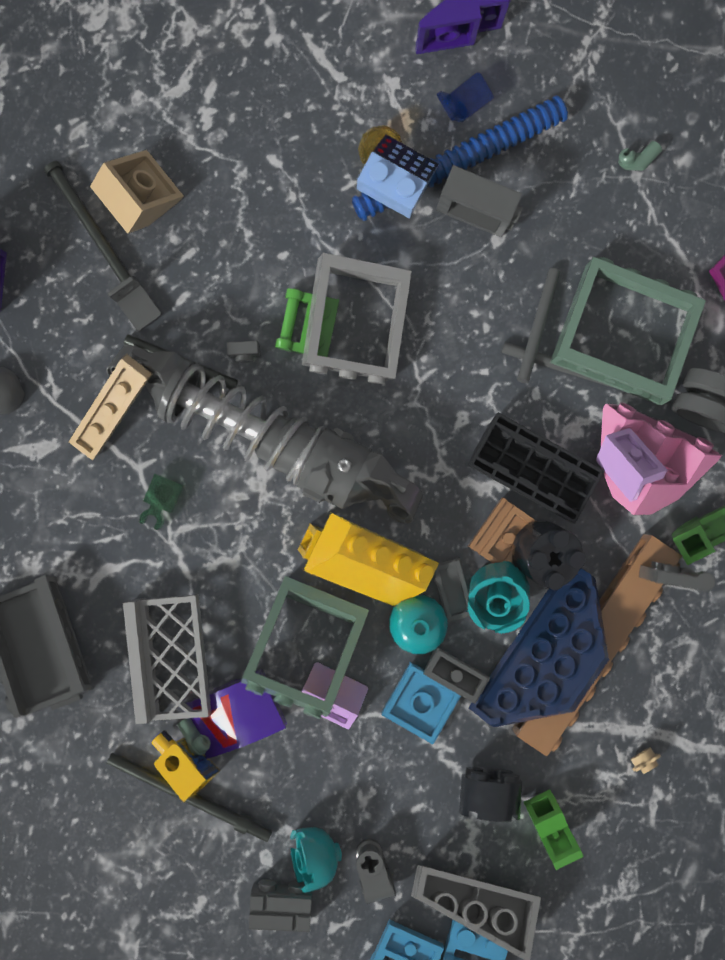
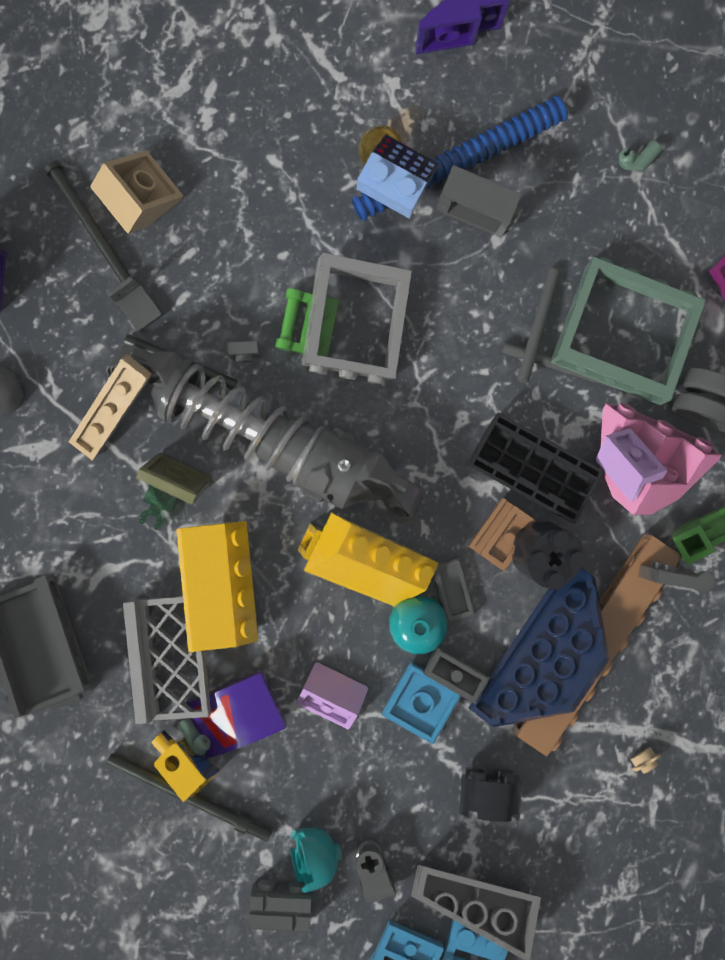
sand green window [241,576,369,719] -> none
clear blue bracket [436,72,494,122] -> none
teal brick [468,561,530,634] -> none
bright green brick [524,789,584,870] -> none
none -> olive plate [136,452,212,504]
none -> yellow slope [176,521,258,652]

